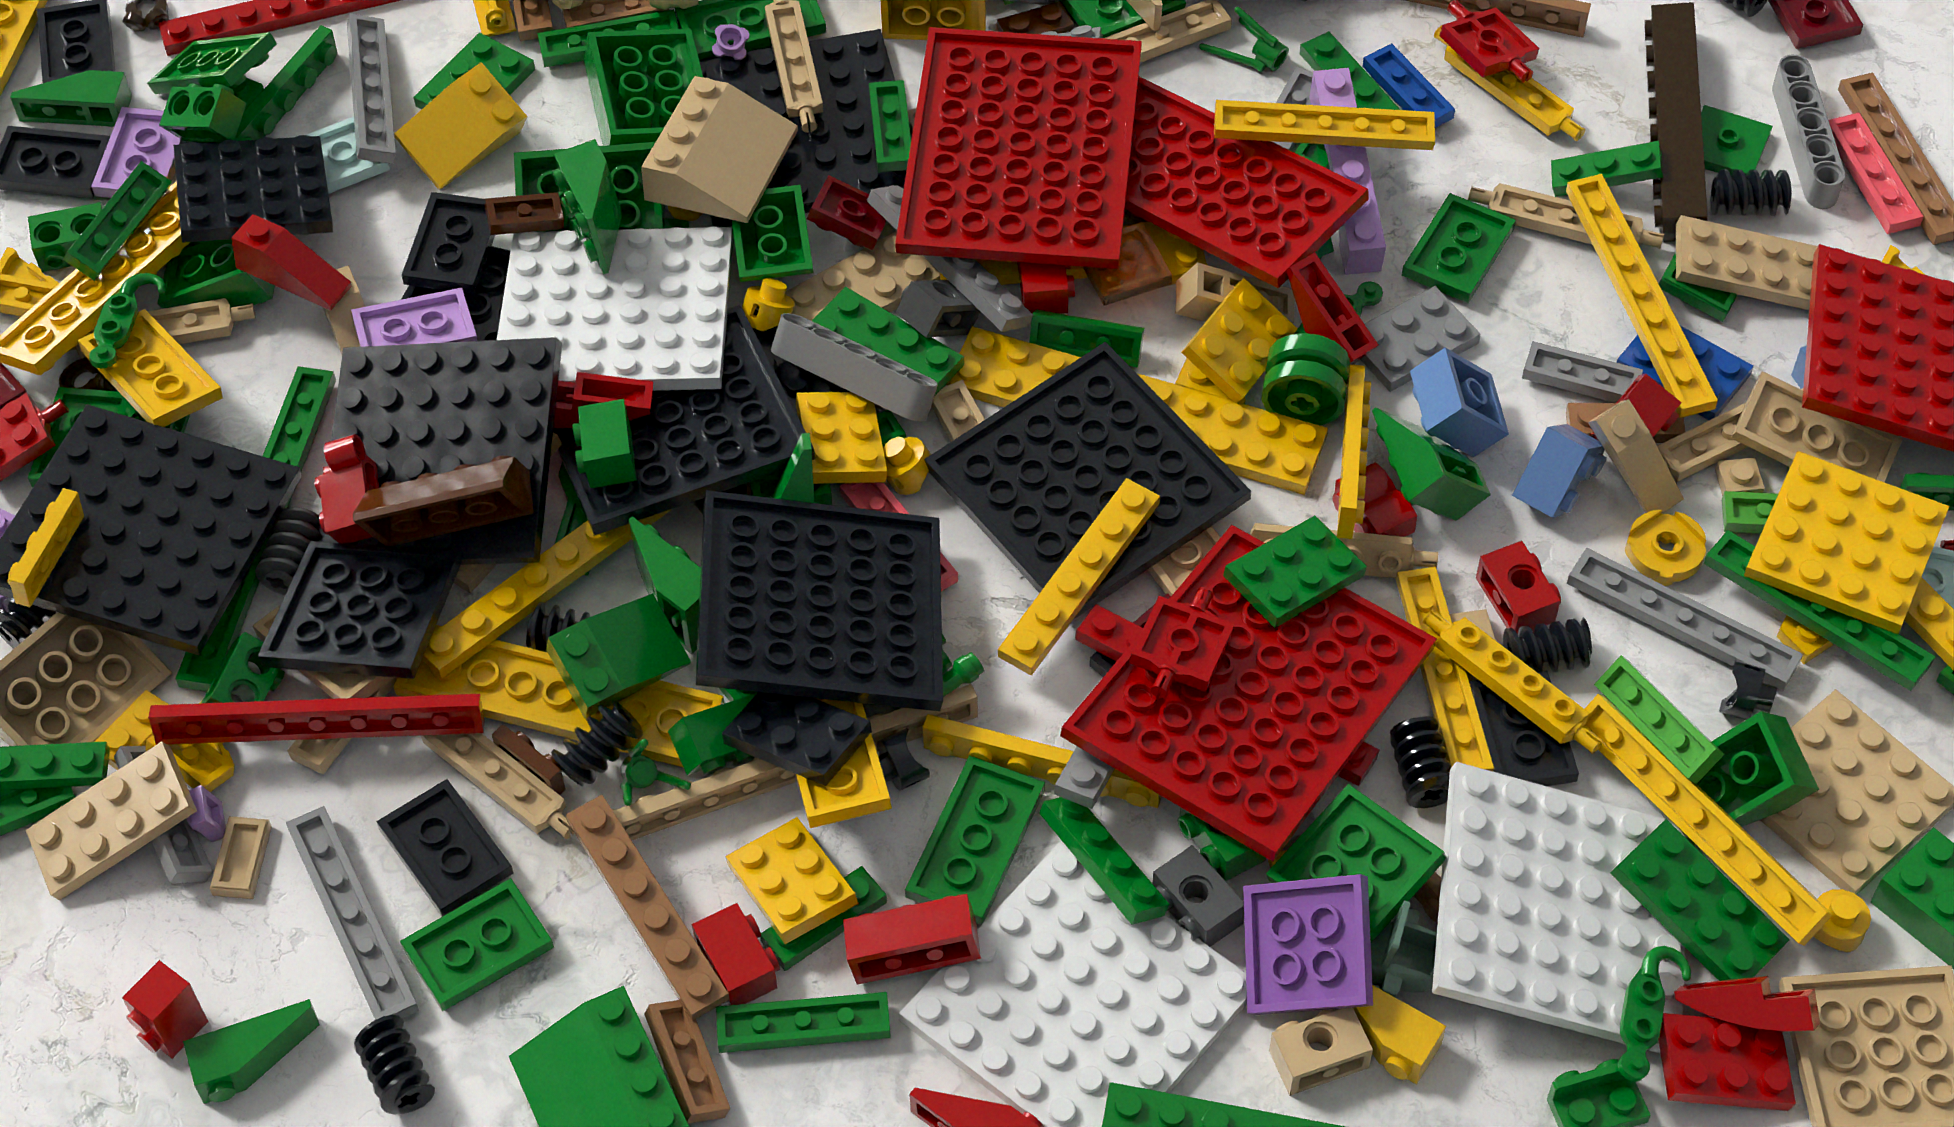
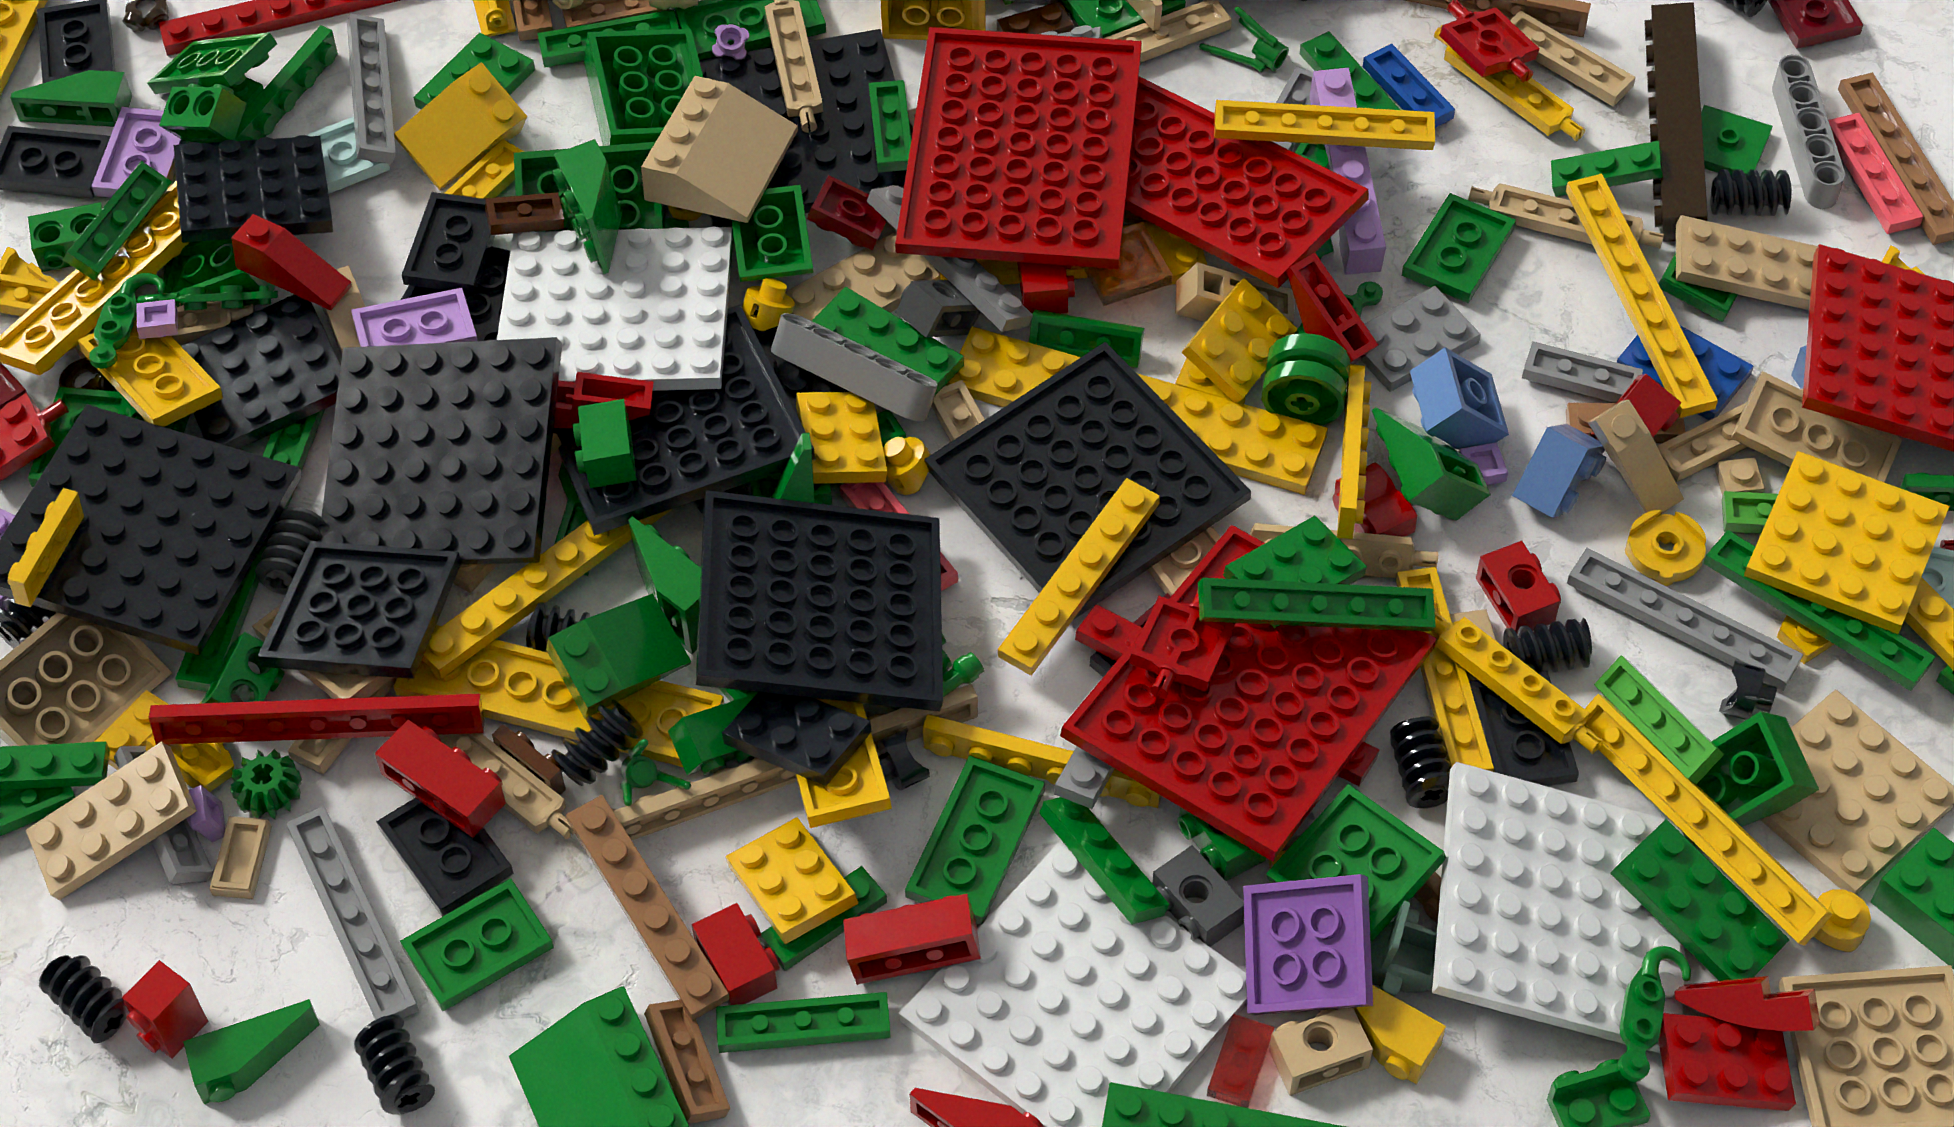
red hinge [315,434,379,544] -> none
reddish brown slope [353,456,533,547] -> none
none -> black piece [39,955,130,1044]
none -> green piece [137,285,279,311]
none -> lavender plate [137,299,178,339]
none -> black plate [181,294,341,449]
none -> green gear [230,749,302,819]
none -> red brick [375,720,506,838]
none -> yellow plate [444,139,525,199]
none -> green plate [1198,578,1436,632]
none -> clear red plate [1207,1014,1275,1108]
none -> lavender plate [1459,442,1508,485]
none -> tan plate [1510,10,1636,107]

